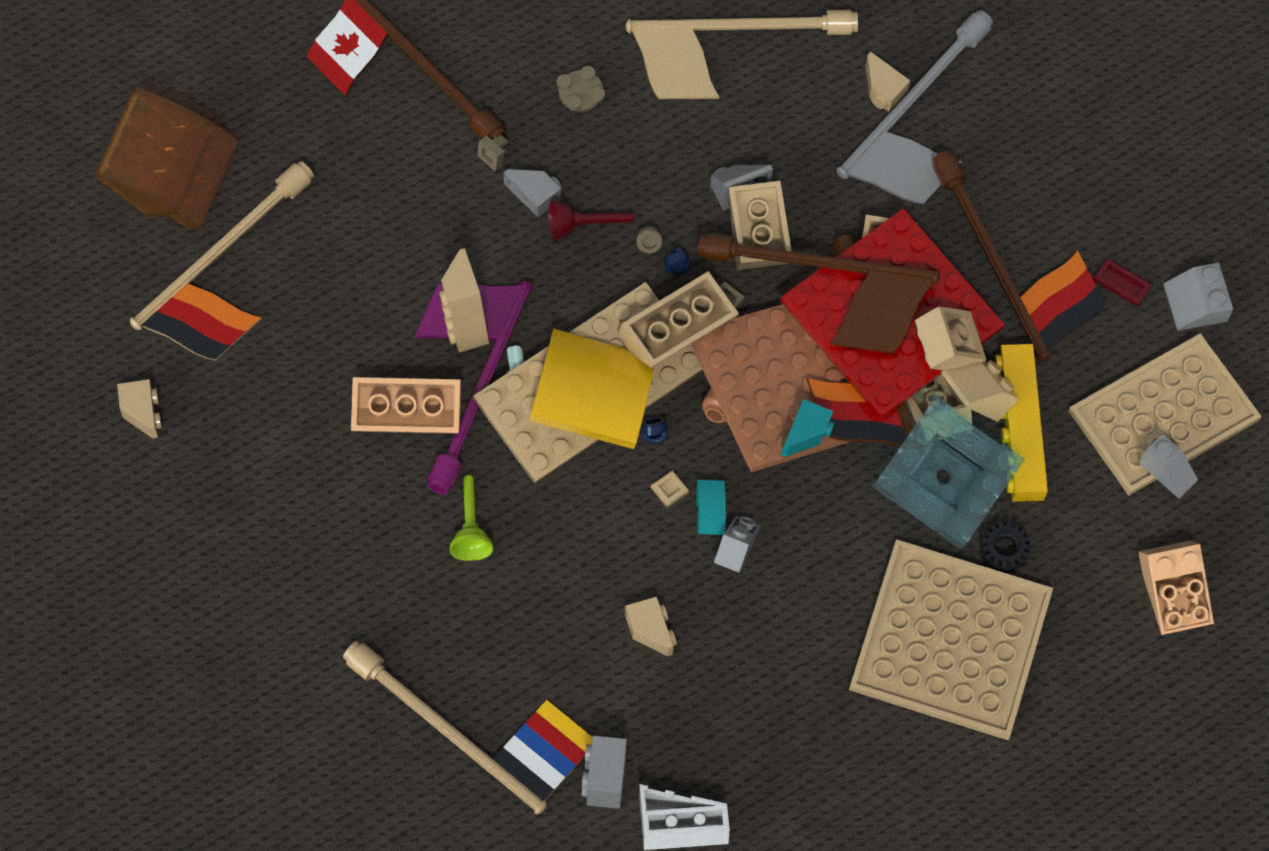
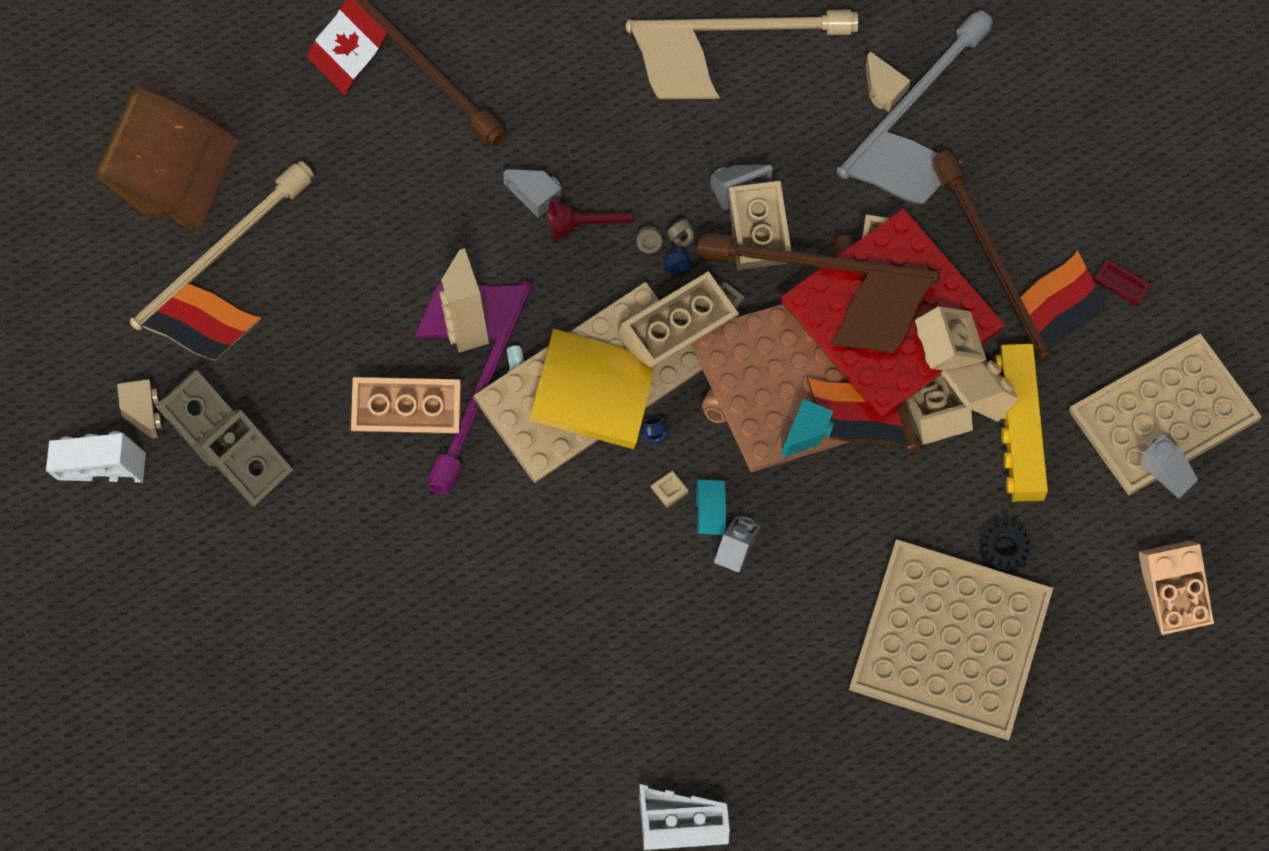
flag [343,641,593,814] -> none
lime piece [450,475,493,561] -> none
dark tan tile [477,135,508,171] -> none
dark tan piece [556,66,605,112] -> none
light grey brick [582,736,627,809] -> none
tan slope [625,597,677,656] -> none
clear light blue piece [872,396,1025,549] -> none
light grey slope [1163,263,1233,331] -> none
none -> white wedge [46,431,146,483]
none -> dark tan bracket [155,370,293,506]
none -> dark tan tile [667,219,694,247]

